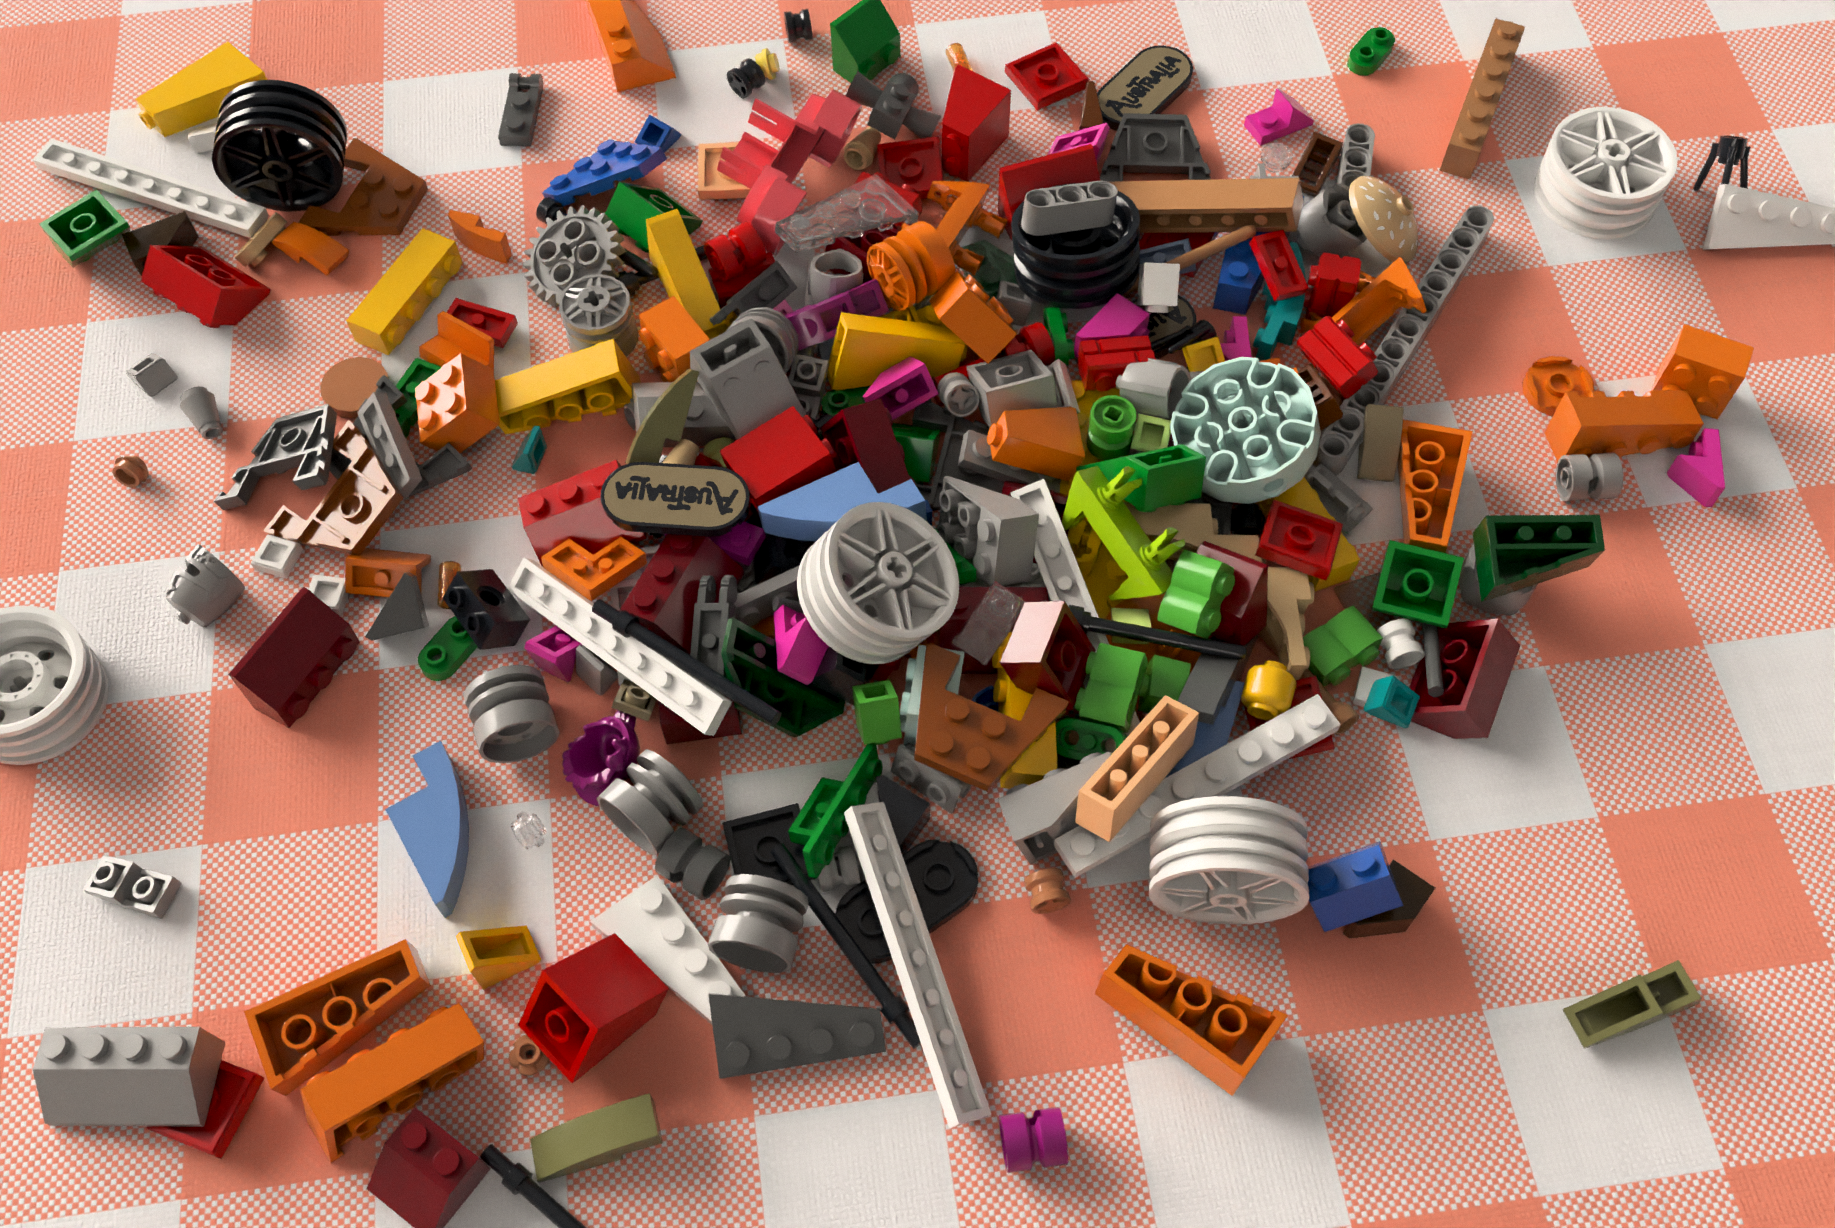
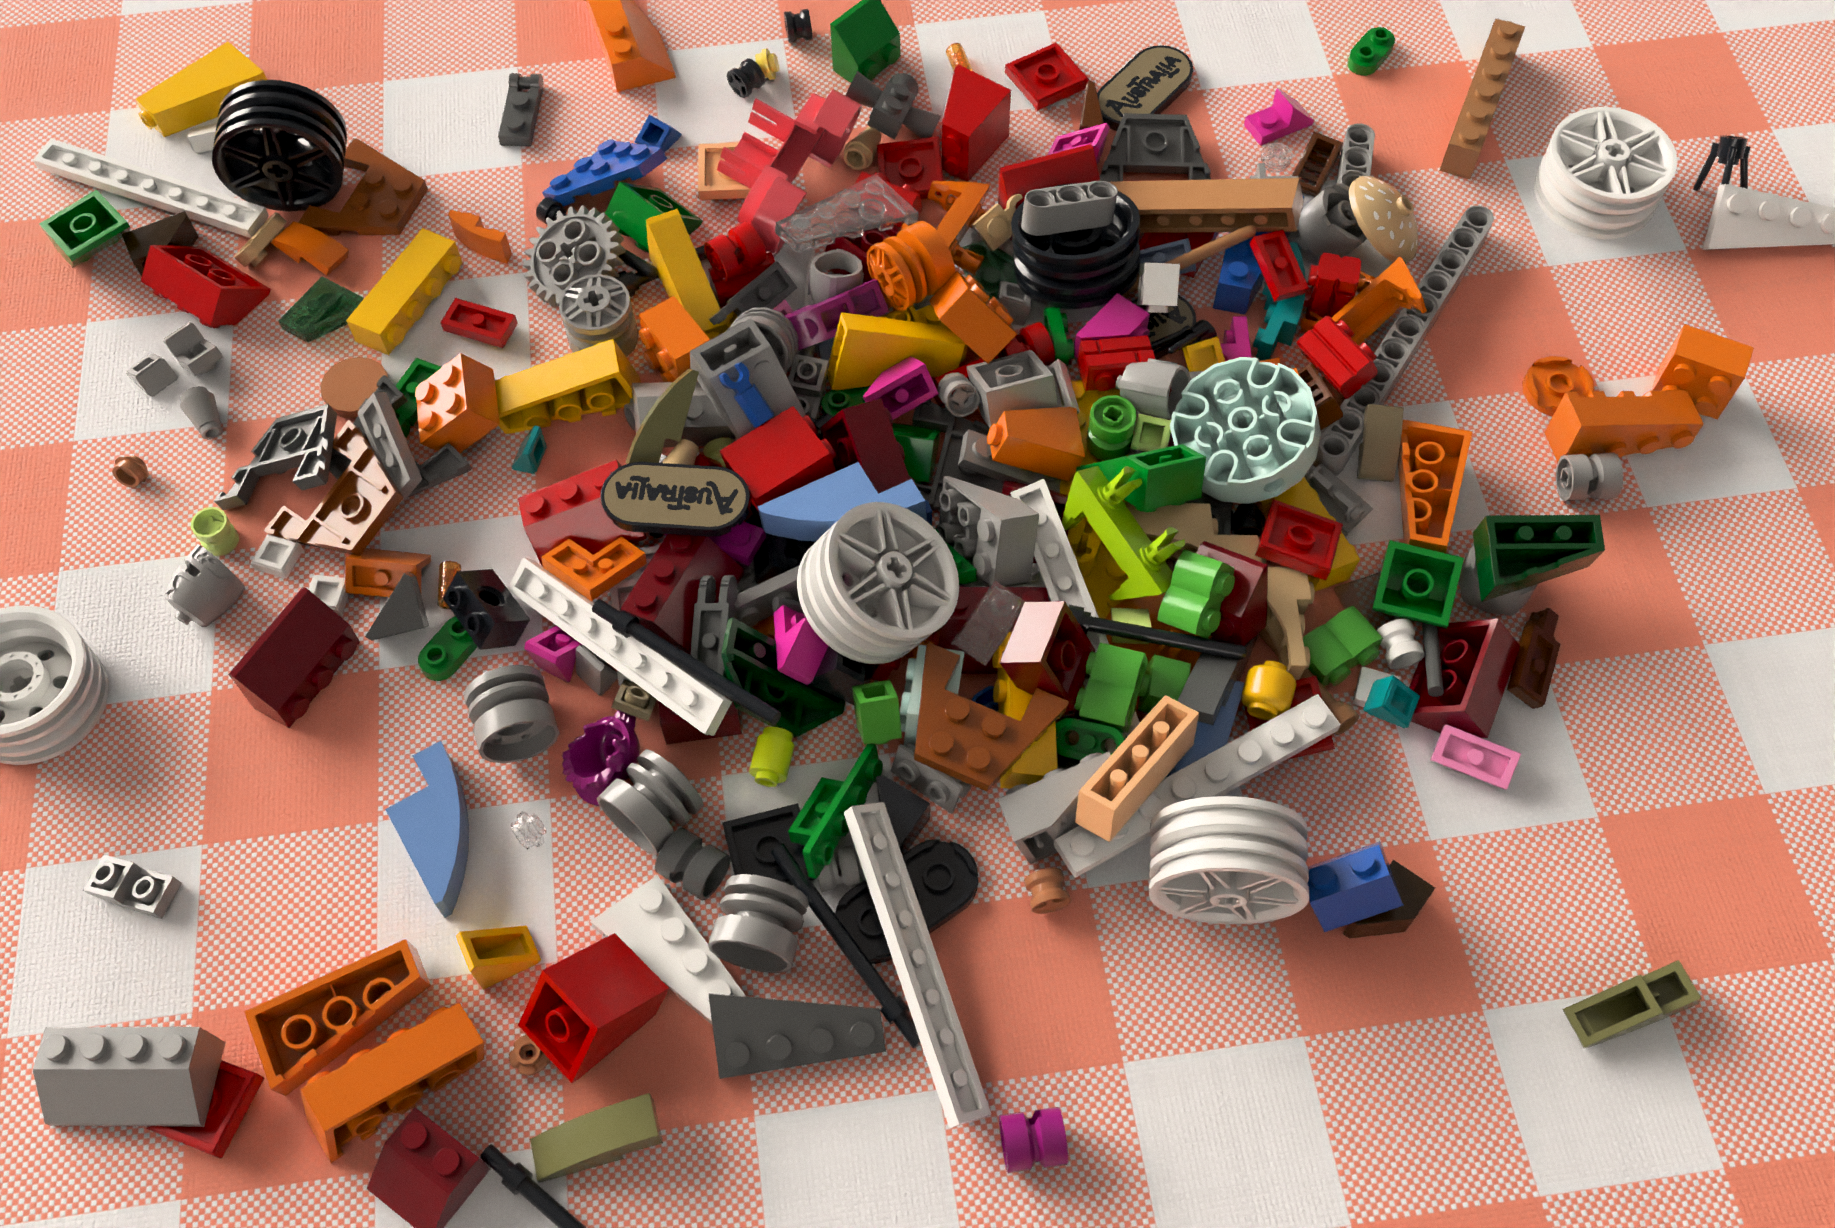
orange panel [419,311,494,370] -> none
orange wedge [1094,944,1288,1096] -> none
dark pink slope [1667,428,1725,507] -> none
none -> light grey bracket [163,322,223,376]
none -> yellowish green wheel [191,507,239,556]
none -> clear green wing [278,276,364,343]
none -> blue bar [719,362,775,428]
none -> neon yellow brick [749,727,795,787]
none -> tan plate [971,194,1023,251]
none -> bright pink plate [1430,724,1521,790]
none -> reddish brown hinge [1507,608,1560,709]

